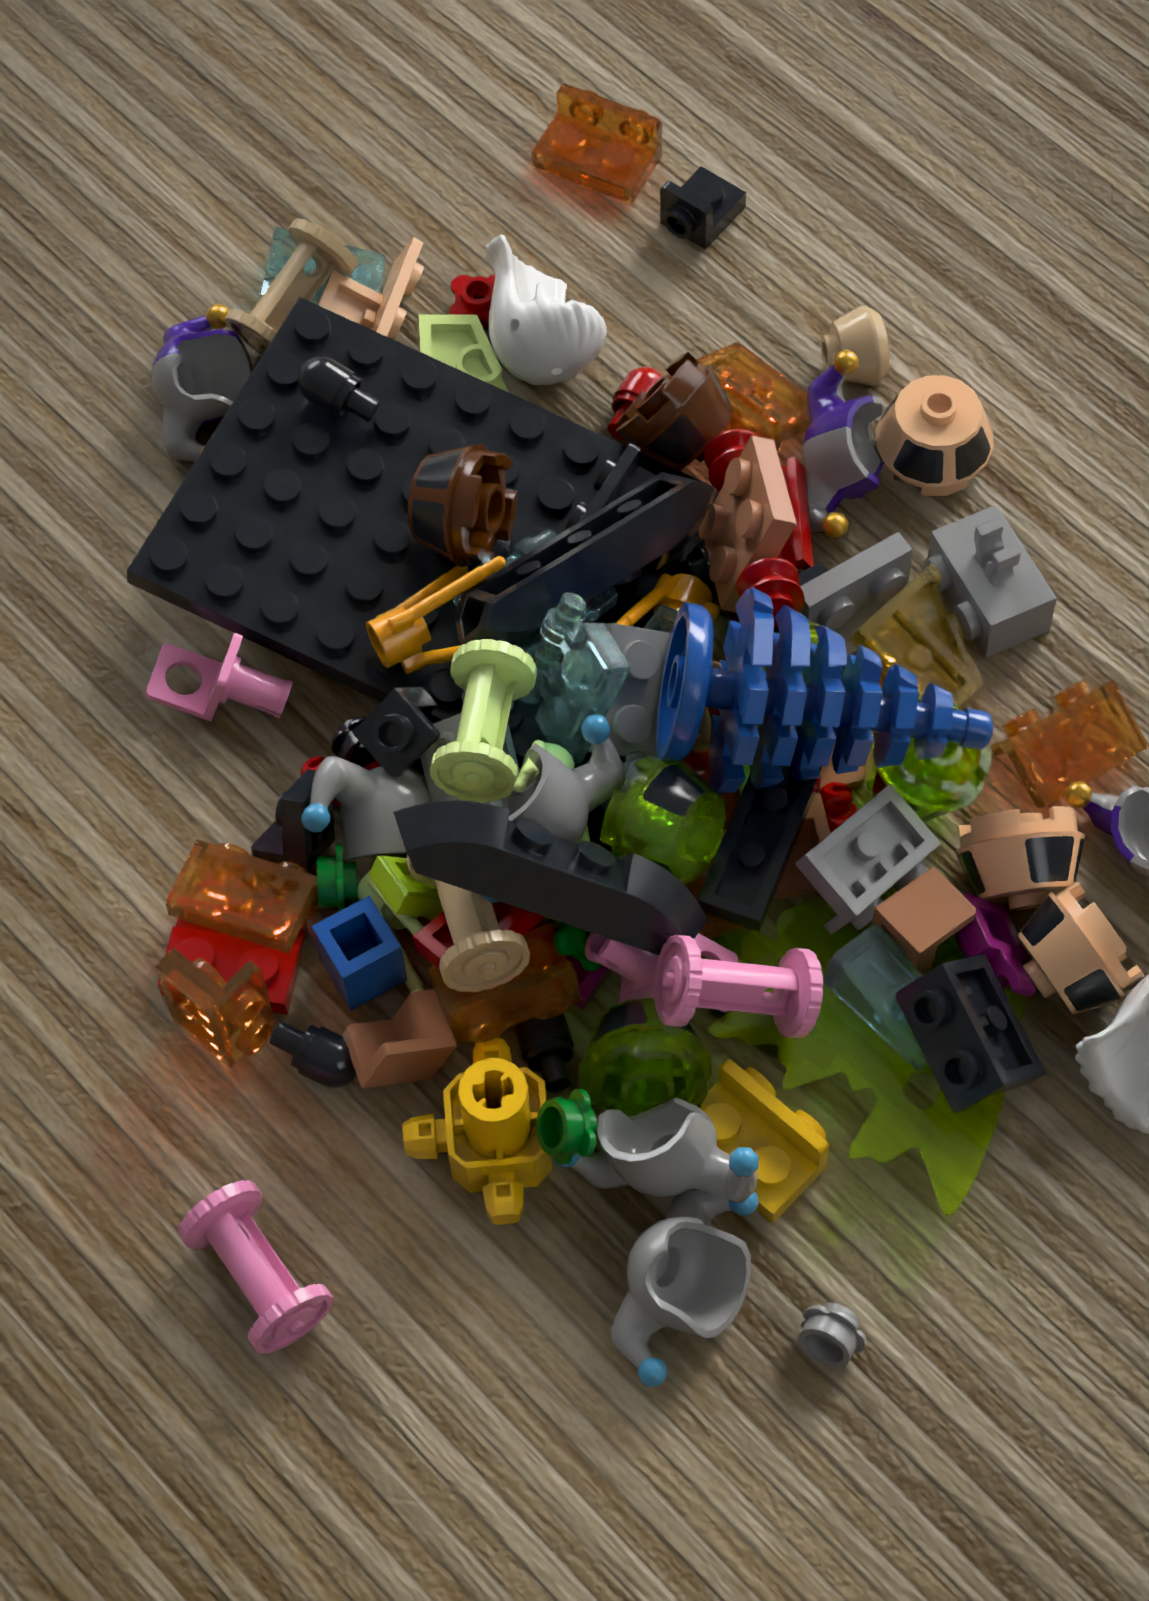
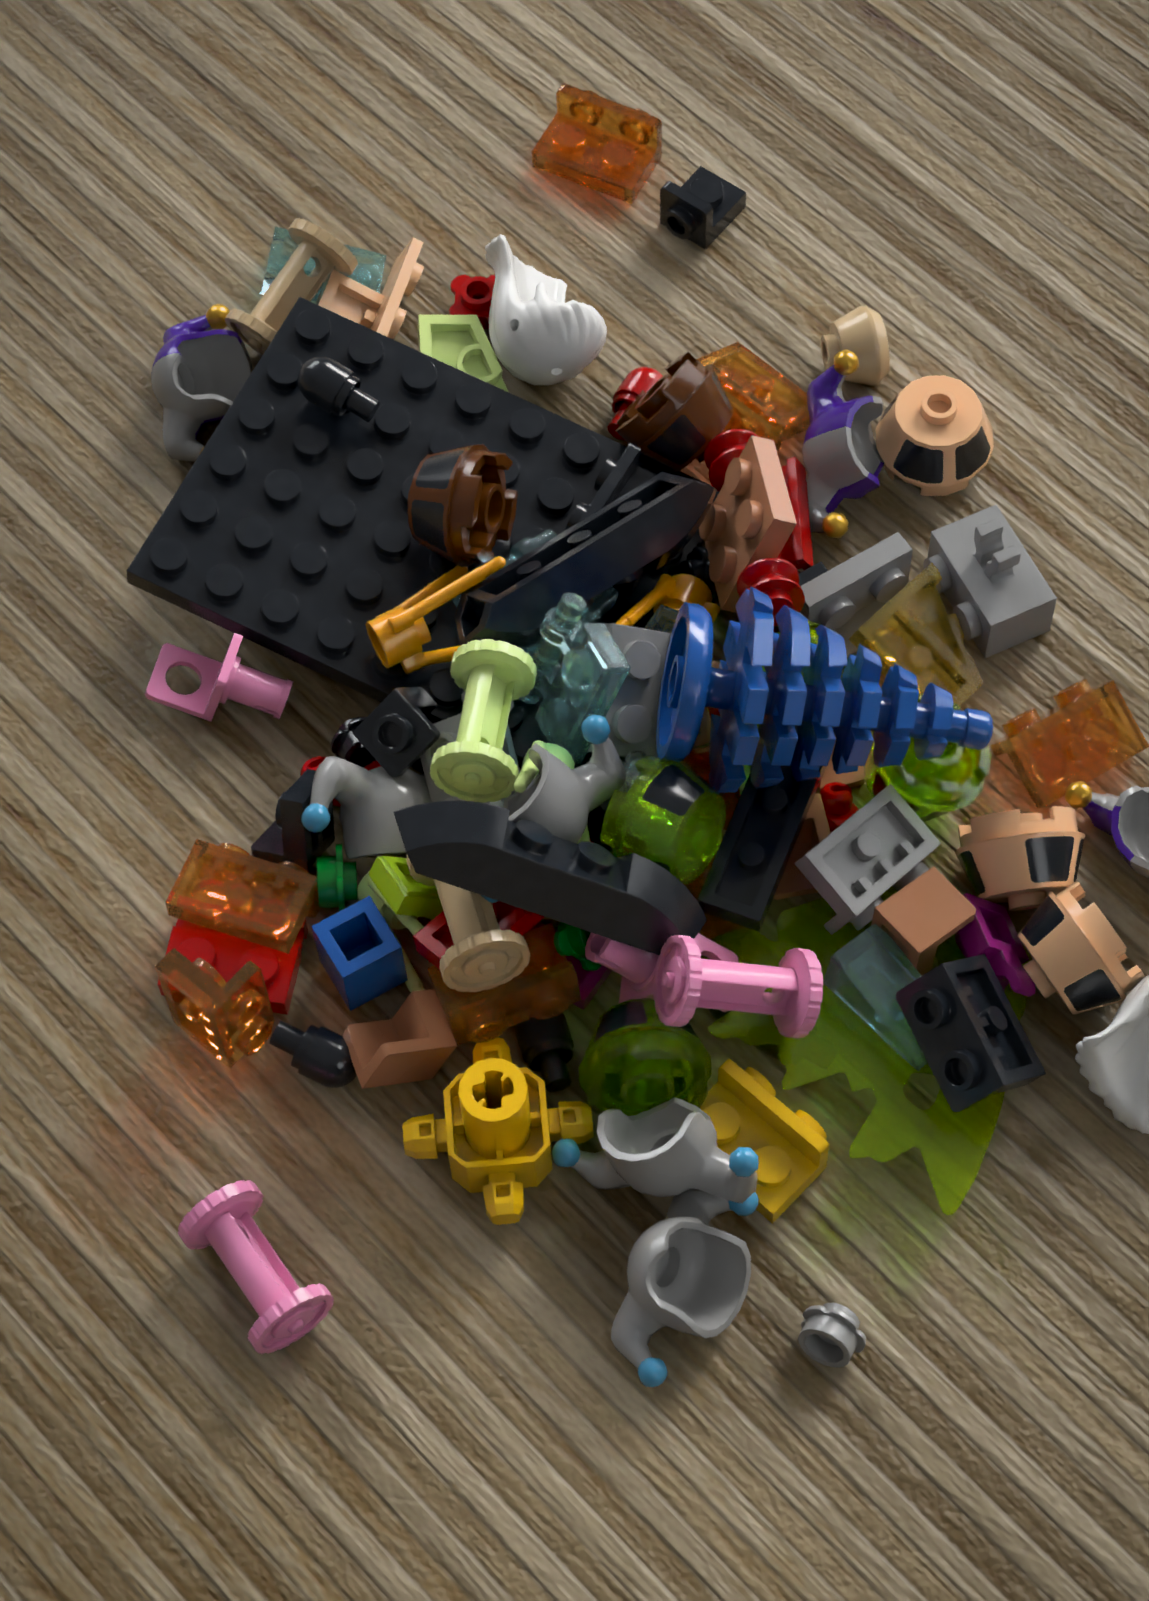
green plate [536,1089,597,1165] -> none

